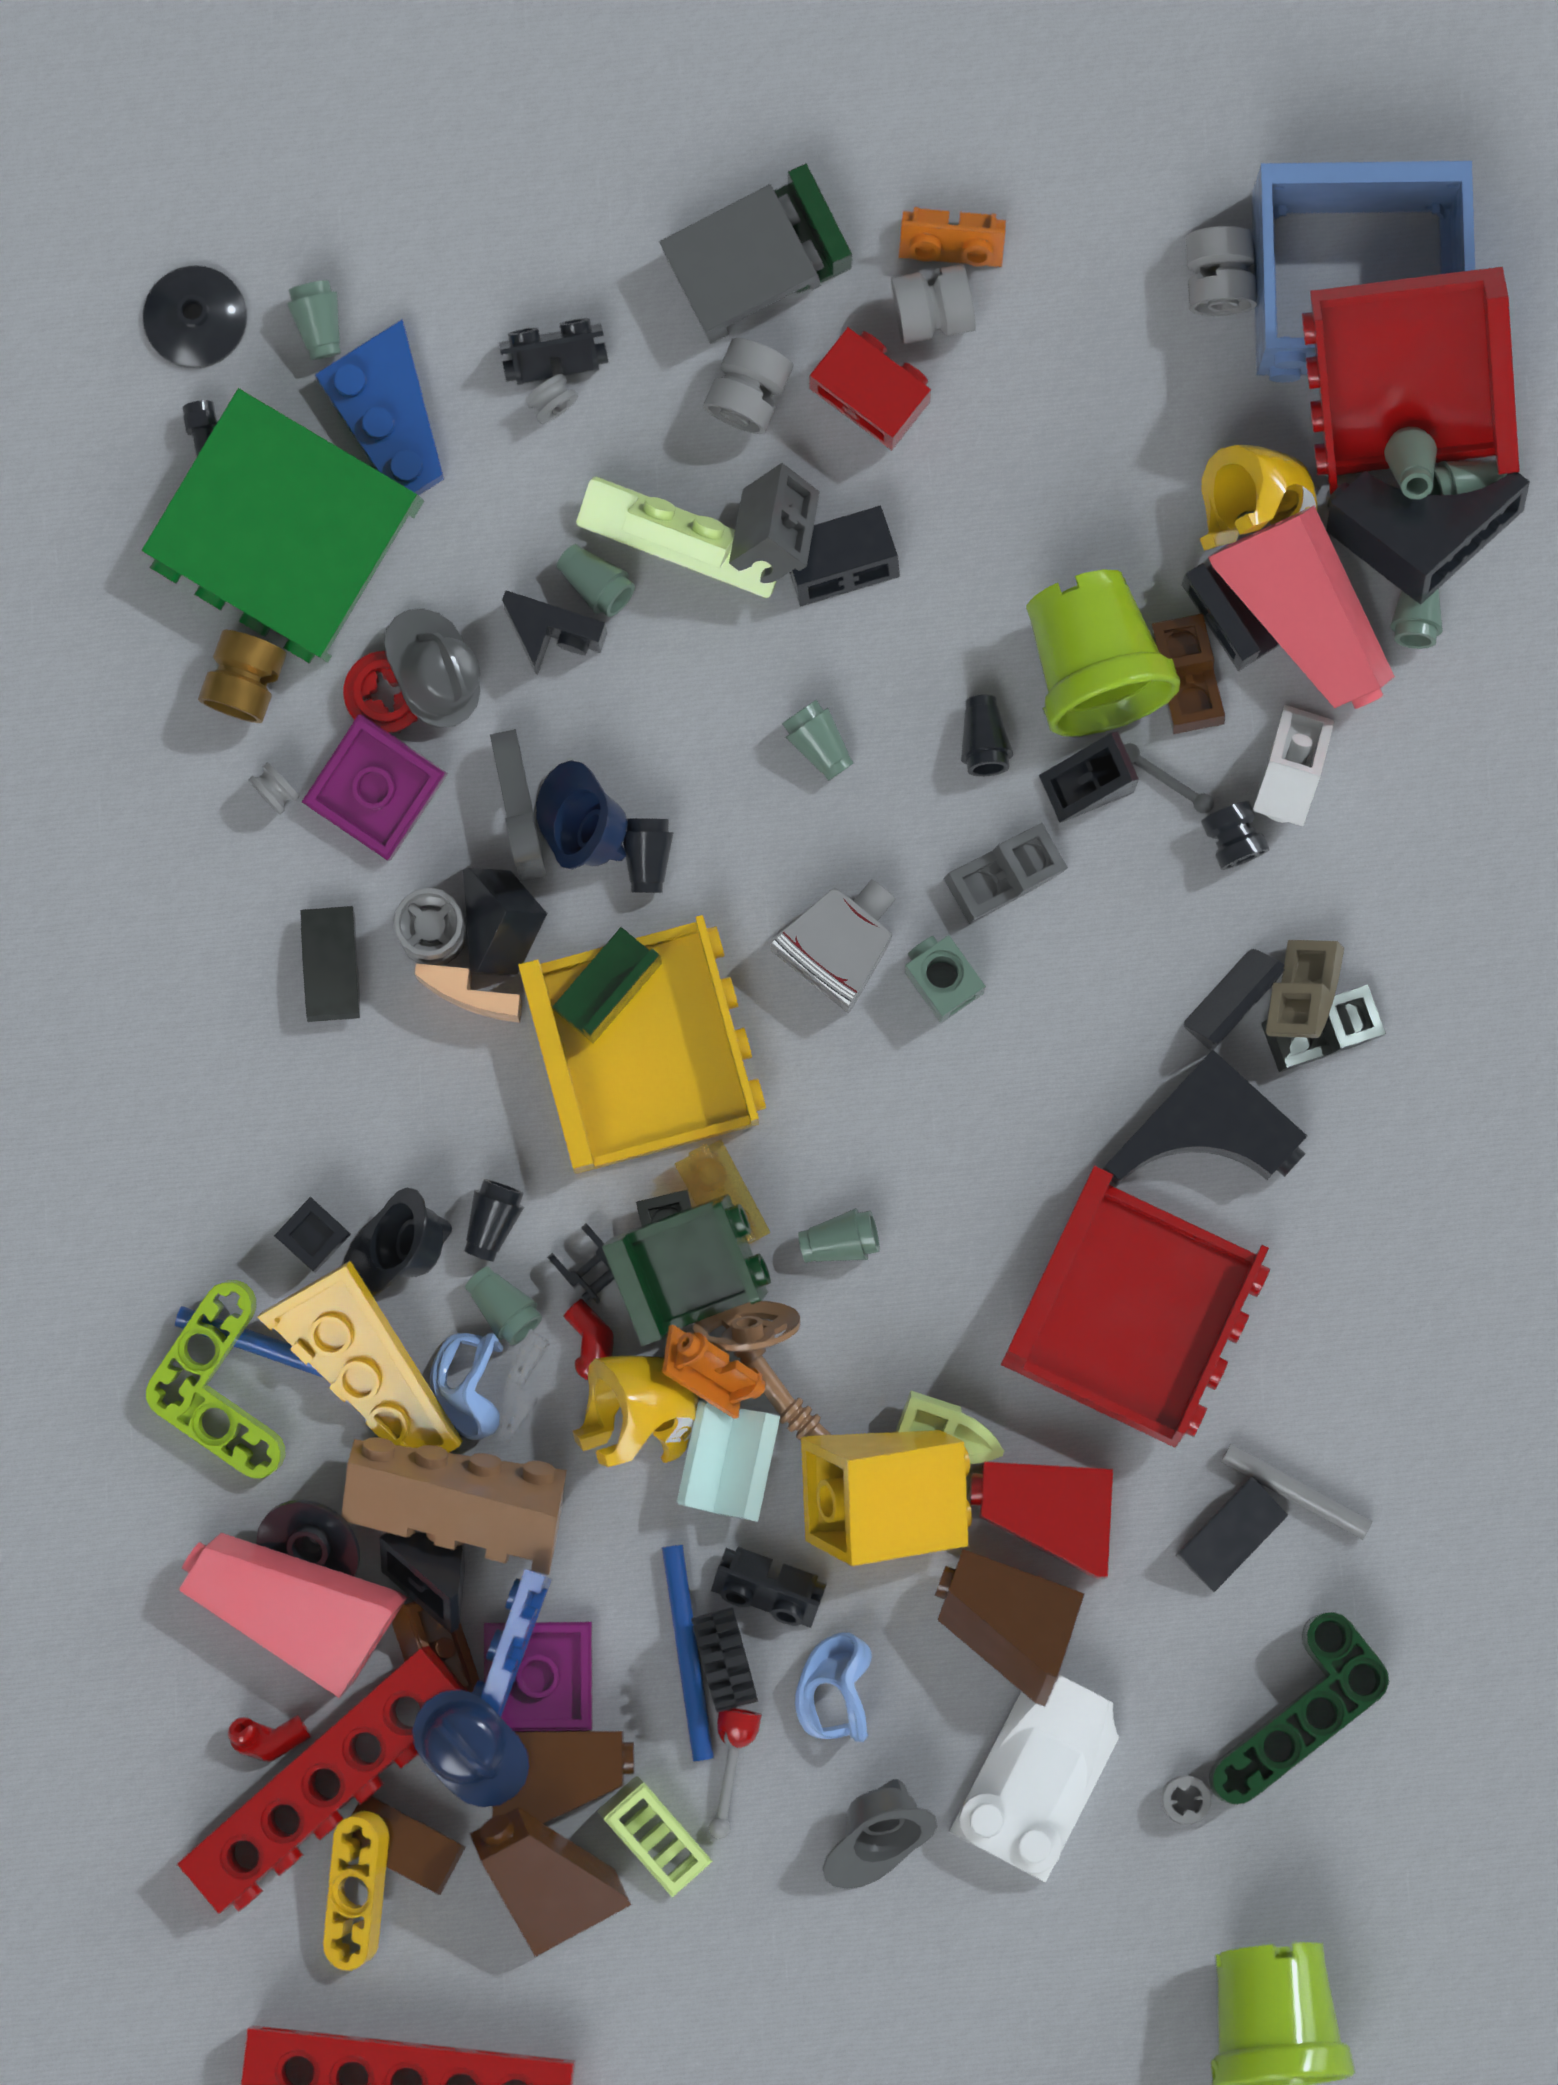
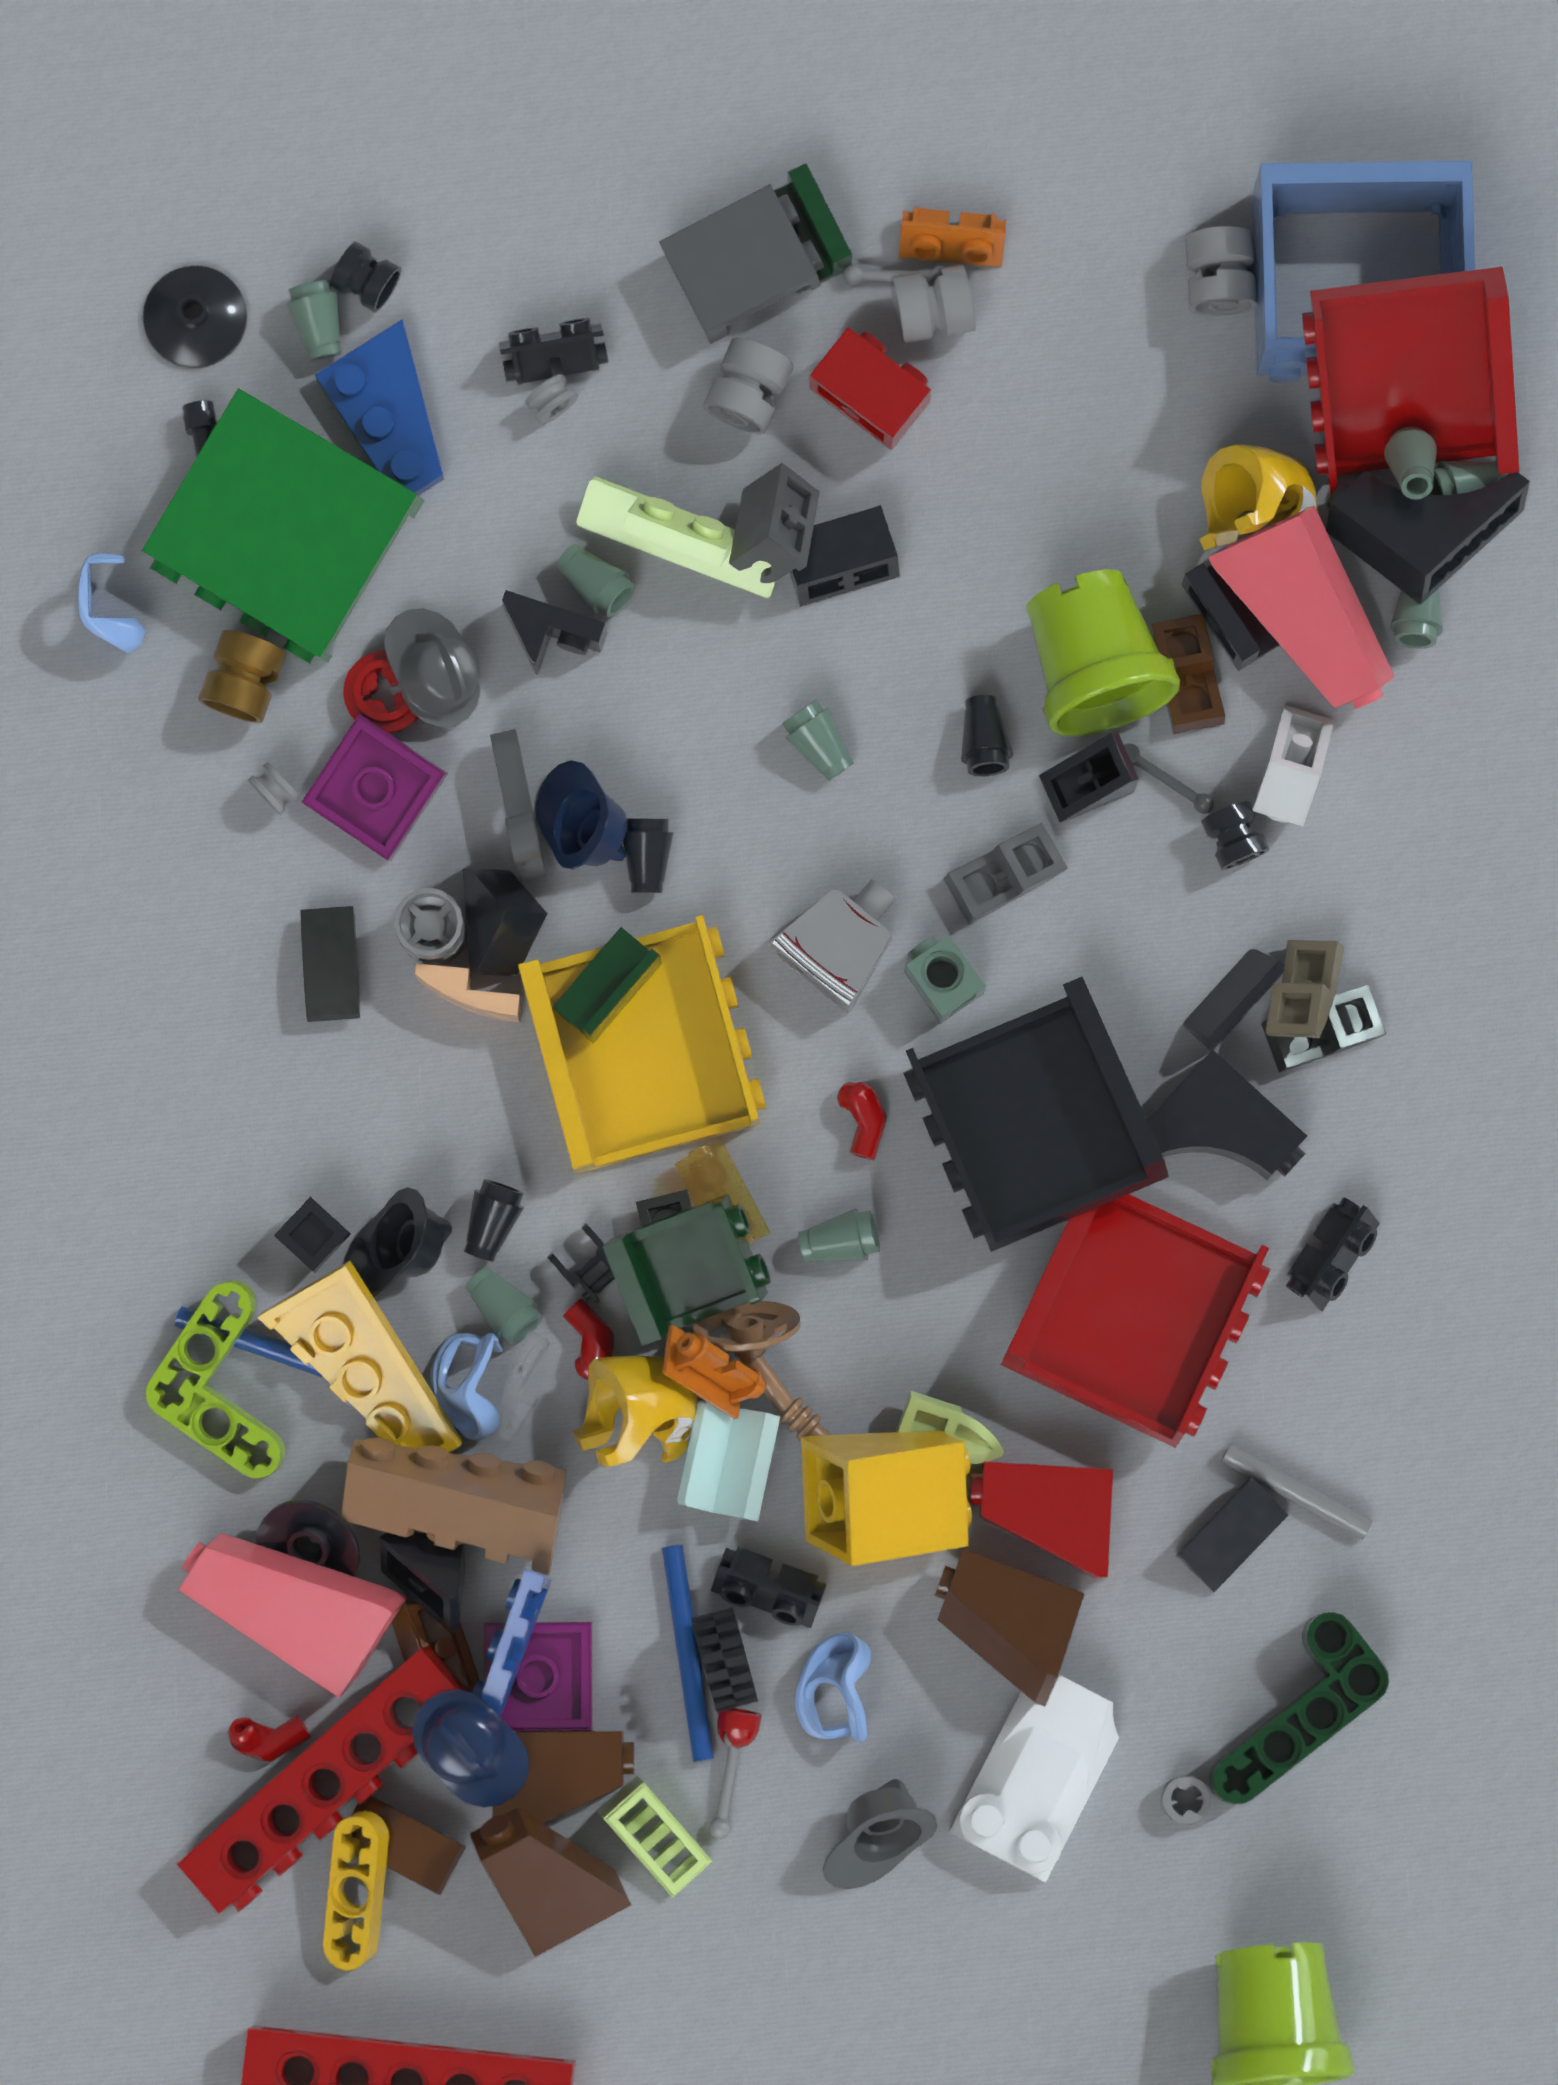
none -> light blue piece [78,553,146,654]
none -> black wheel [330,241,401,312]
none -> red arm [837,1082,887,1161]
none -> light grey hinge [843,264,946,285]
none -> black panel [903,976,1169,1252]
none -> black hinge [1285,1197,1380,1312]

